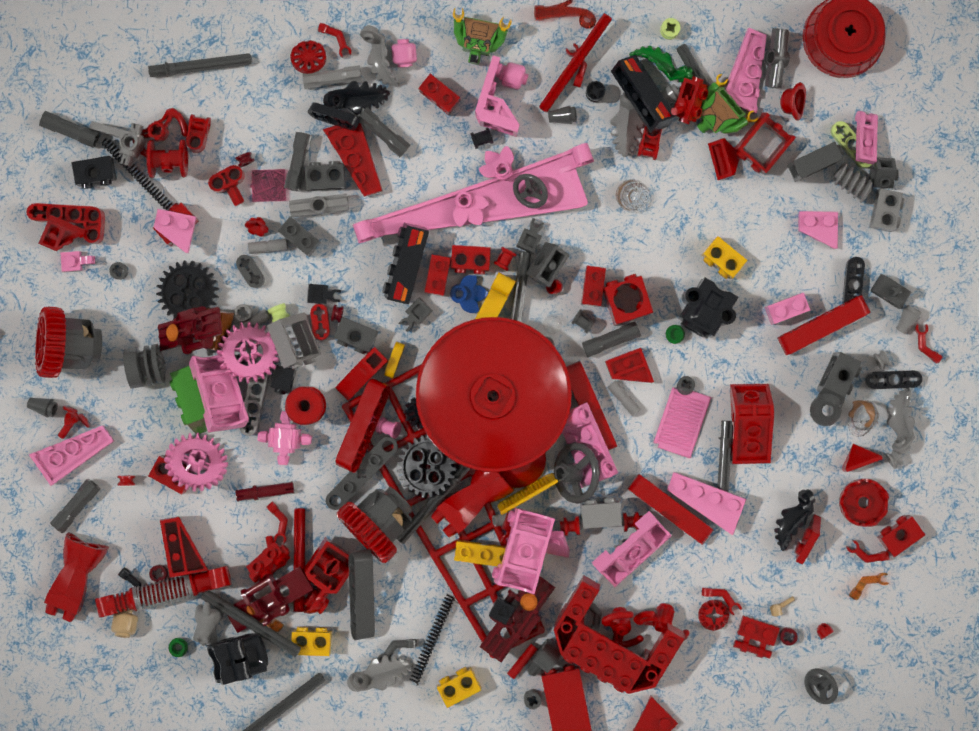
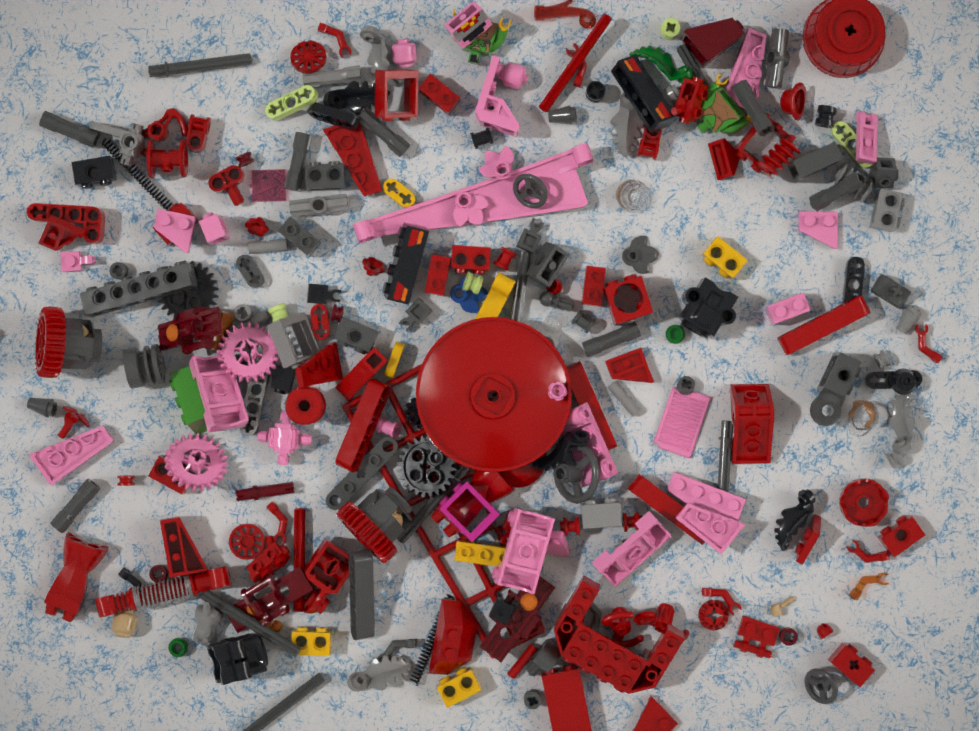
yellow window [497,473,558,515] -> none
red slope [842,444,883,472] -> none
none -> dark grey brick [80,261,198,317]
none -> bright pink brick [199,212,230,245]
none -> red wheel [229,523,265,560]
none -> yellowish green beam [265,85,318,121]
none -> red wing [295,342,343,388]
none -> red plant [362,257,385,276]
none -> red window [375,69,418,121]
none -> yellow beam [383,179,415,208]
none -> red wedge [429,599,478,675]
none -> dark pink window [438,481,500,542]
none -> brick [444,1,493,49]
none -> yellowish green wheel [462,272,483,295]
none -> black plant [528,430,590,471]
none -> dark grey axle [539,291,574,311]
none -> bright pink plate [548,382,567,401]
none -> dark grey plate [622,236,659,274]
none -> bright pink wing [676,502,746,554]
none -> dark red slope [680,17,745,68]
none -> dark grey axle [732,80,774,136]
none -> red piece [757,138,801,179]
none -> dark grey axle [809,170,866,212]
none -> black wheel [815,105,837,128]
none -> red brick [828,643,875,687]
none -> black cone [890,368,917,395]

